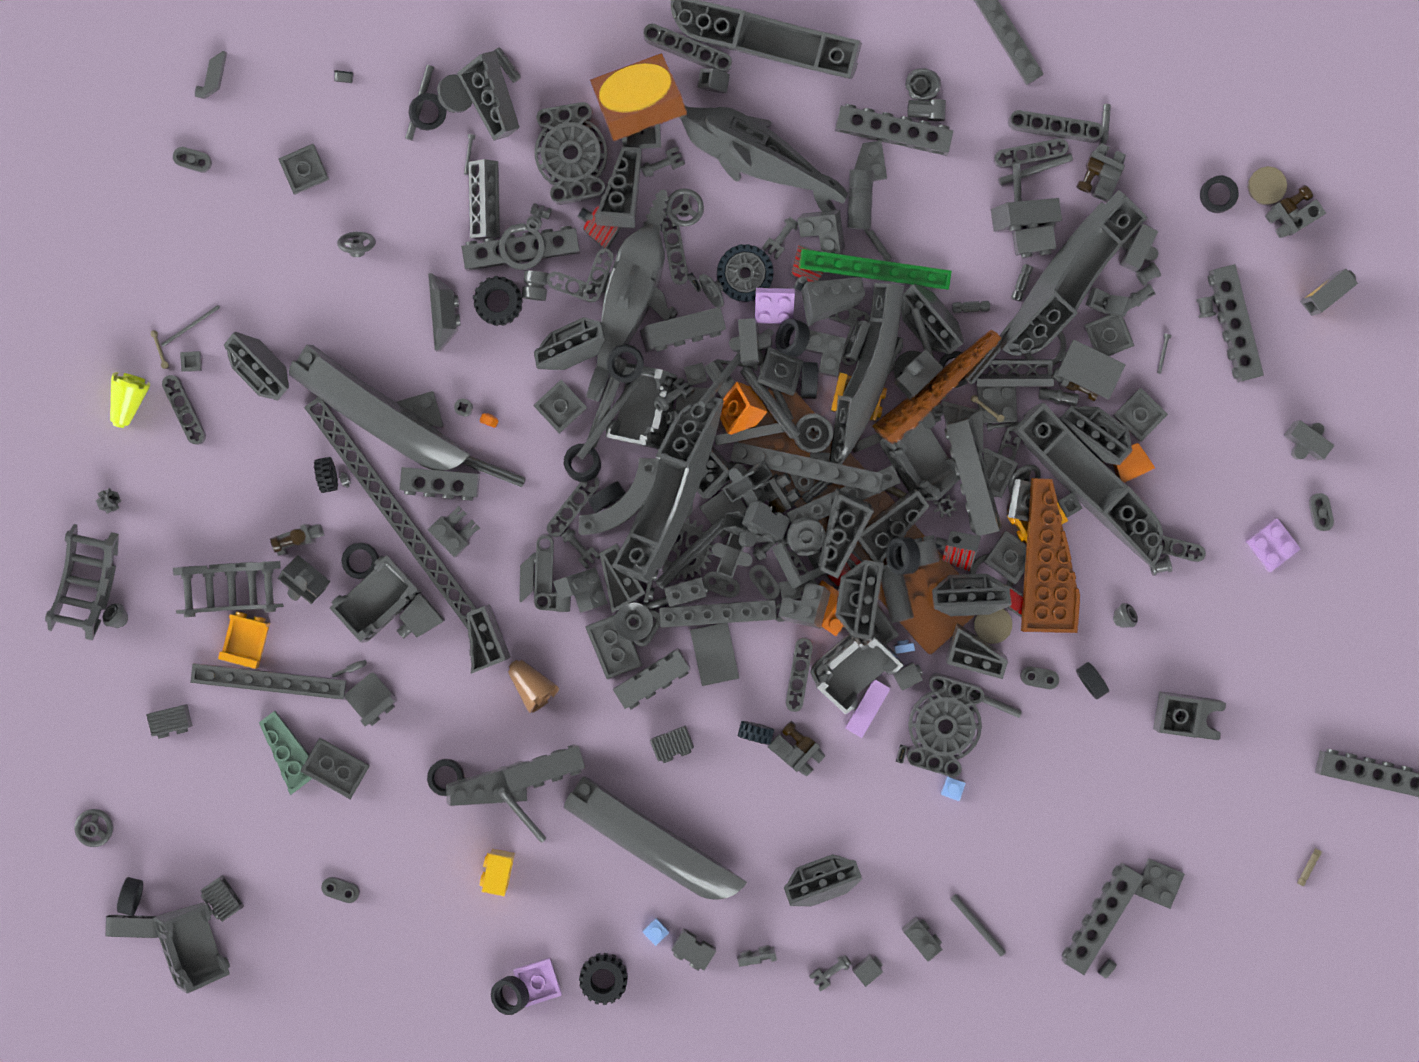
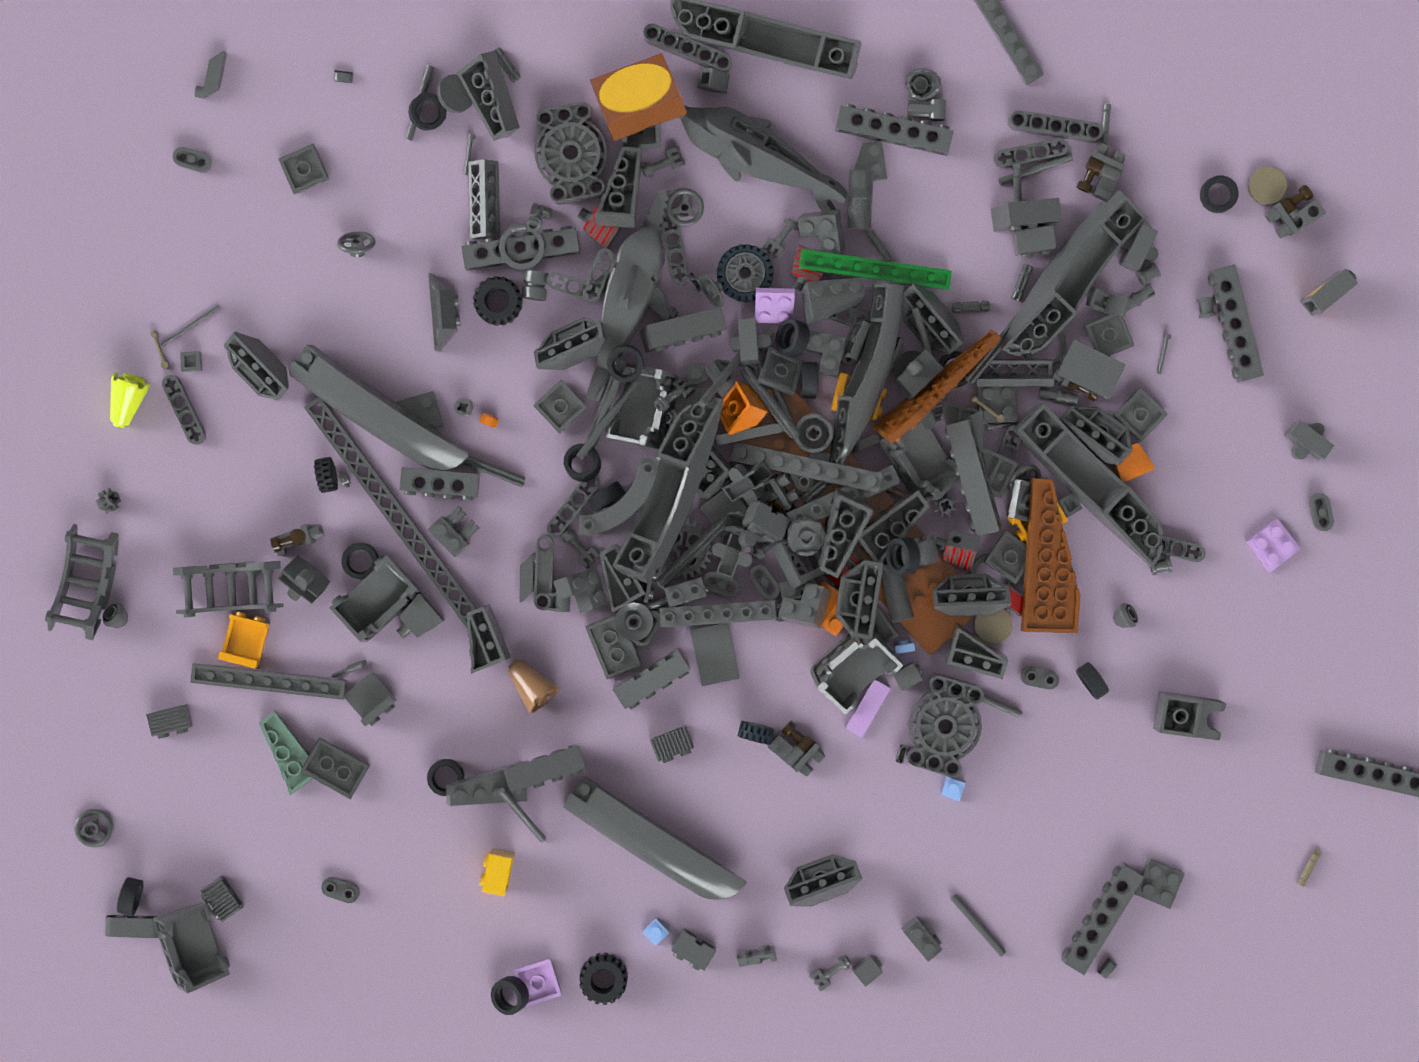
dark grey beam [786,638,813,712] -> none

